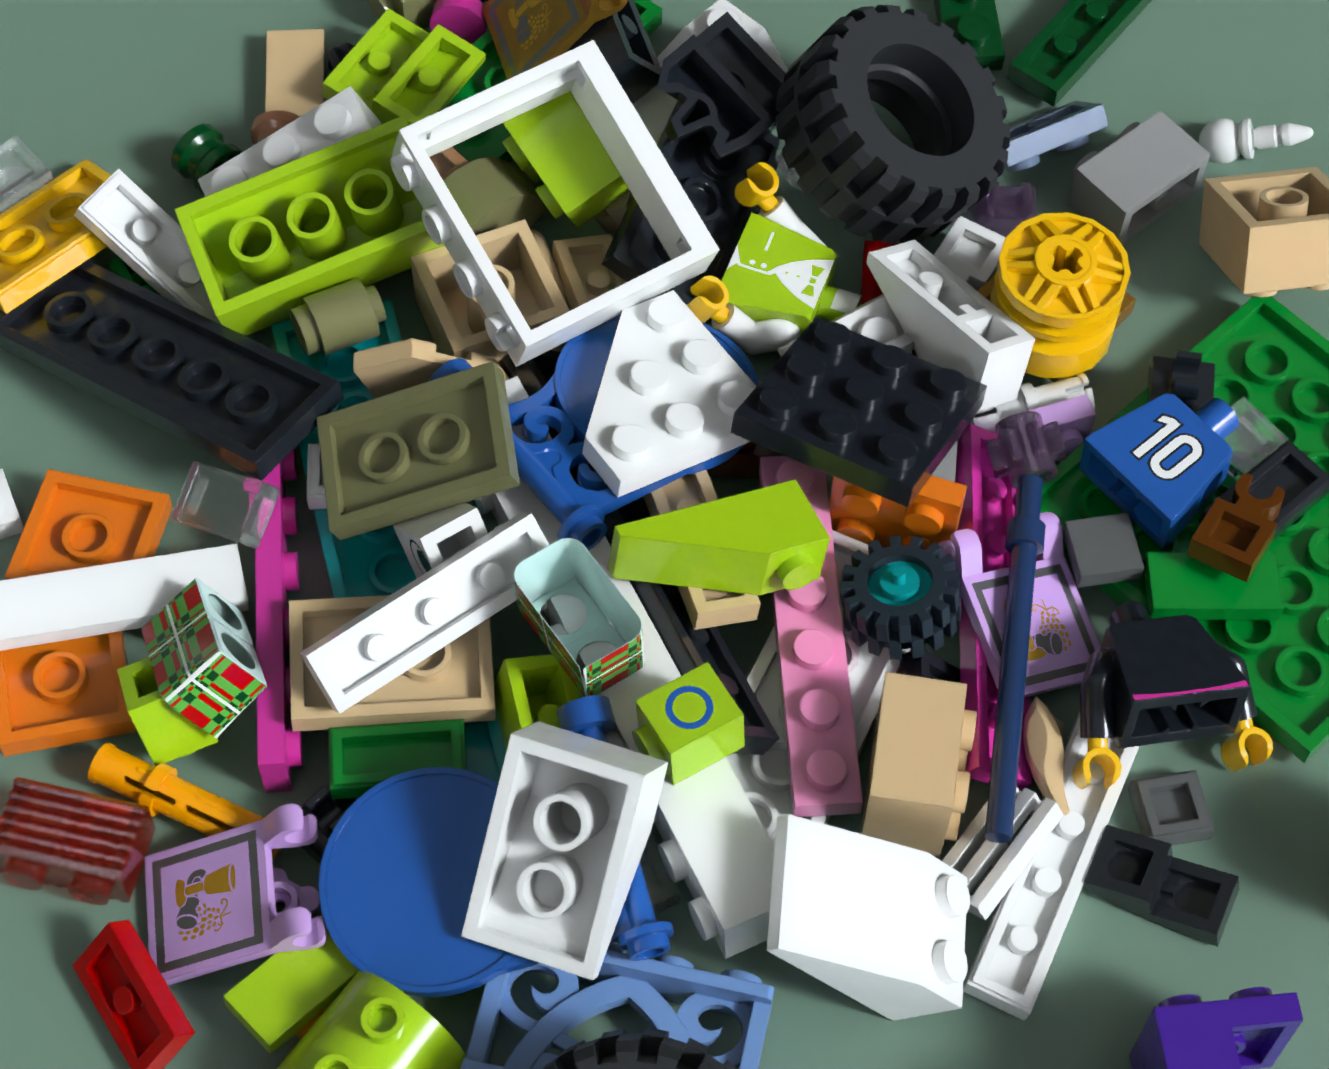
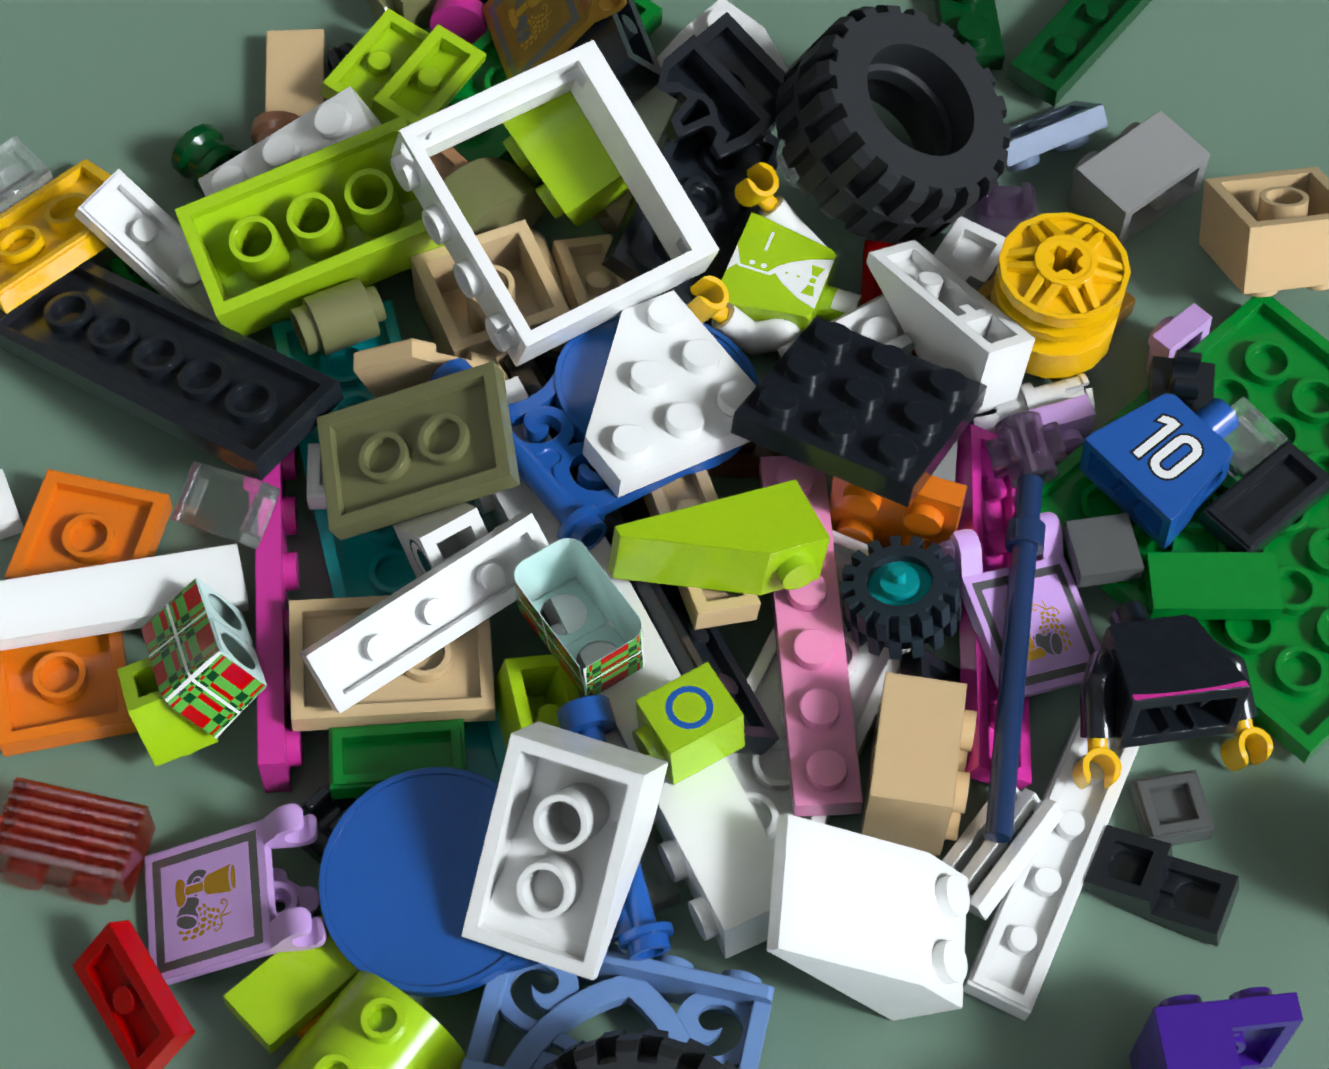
light orange pin [88,743,281,862] -> none
tan bar [1023,696,1070,816] -> none
reddish brown plate [1187,473,1285,583] -> none
white bar [1199,118,1313,164] -> none
none -> lavender plate [1145,303,1212,375]

